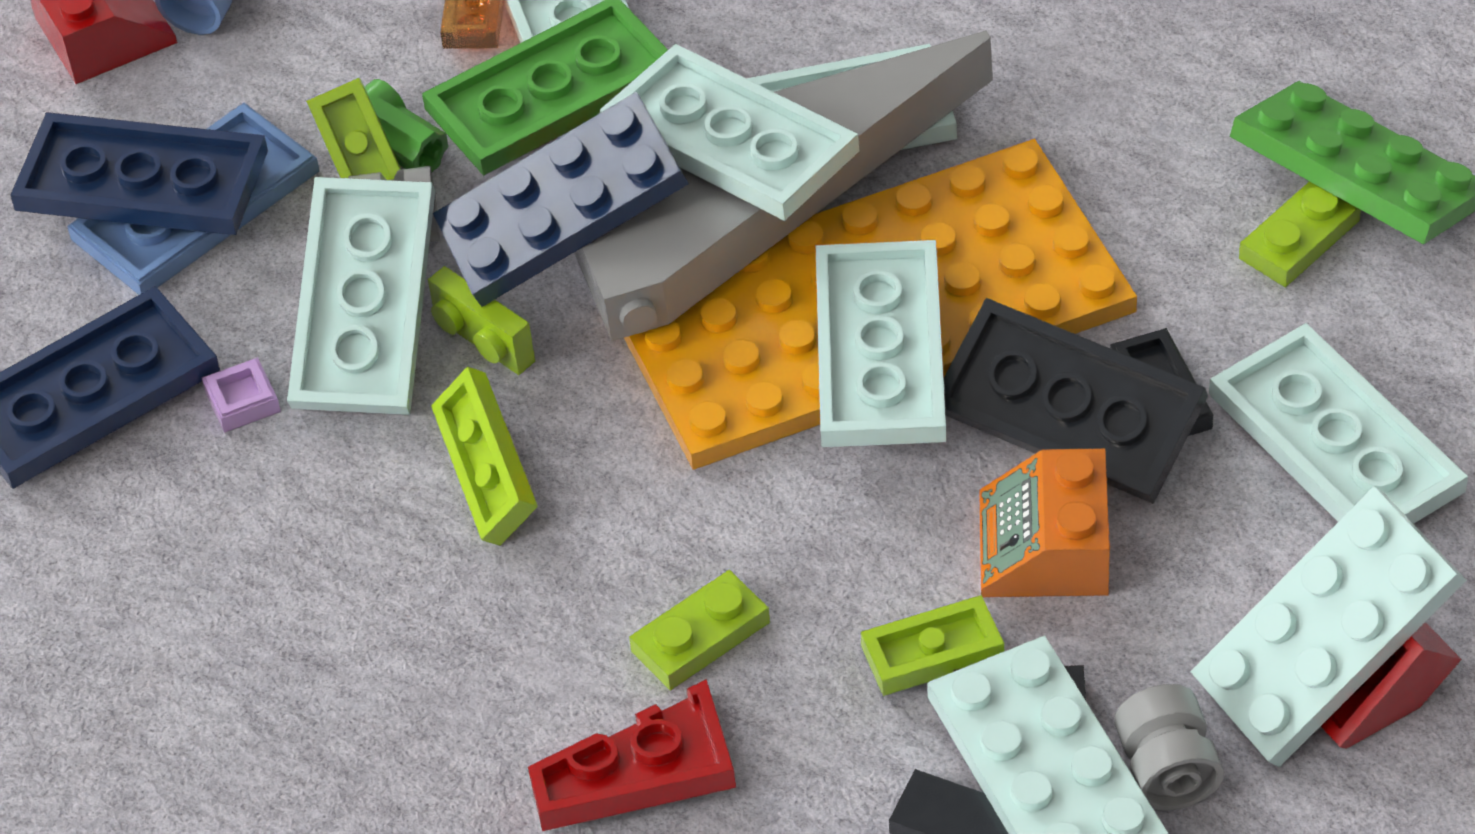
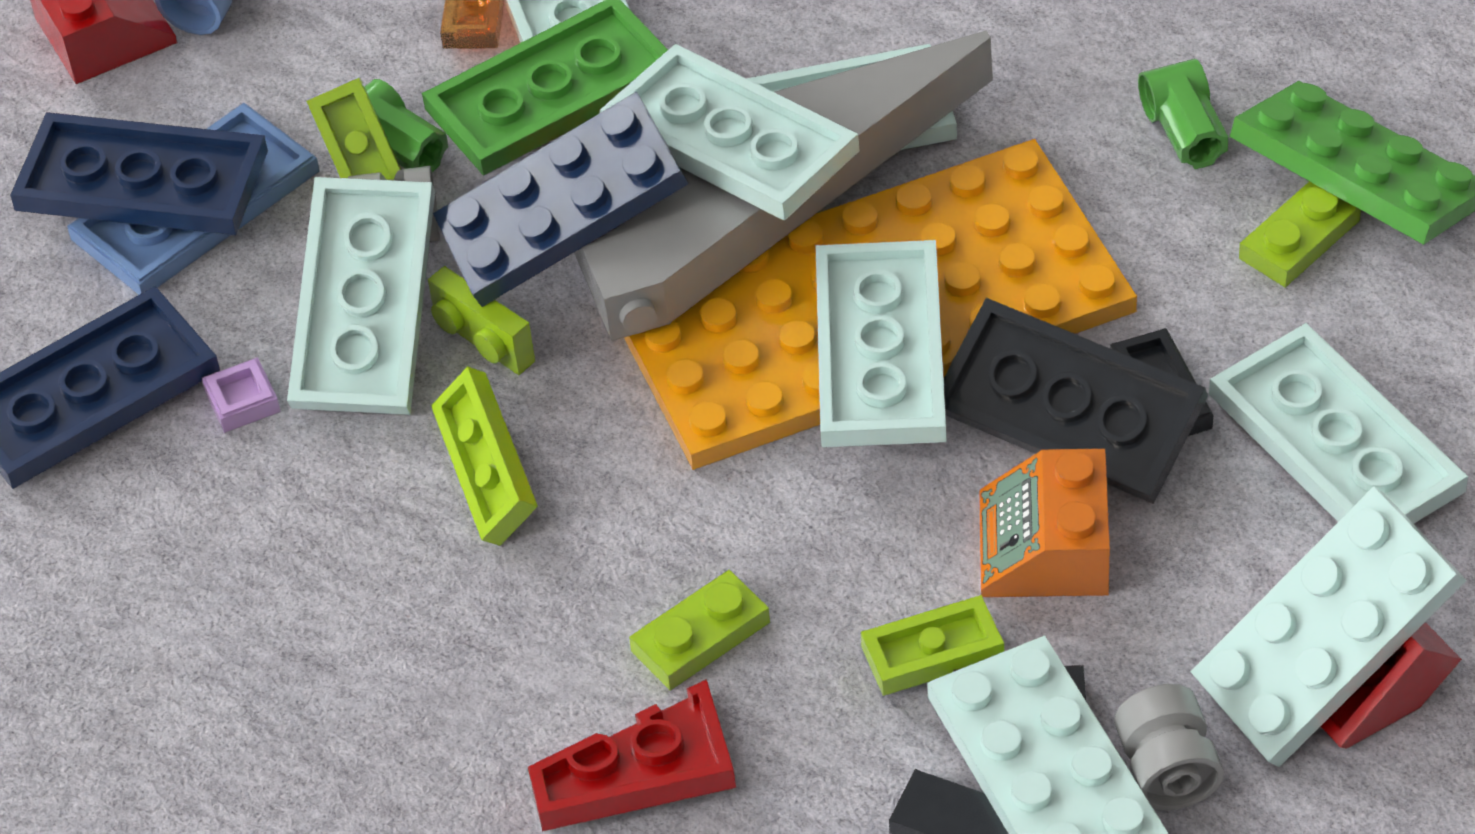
none -> bright green piece [1138,58,1229,169]

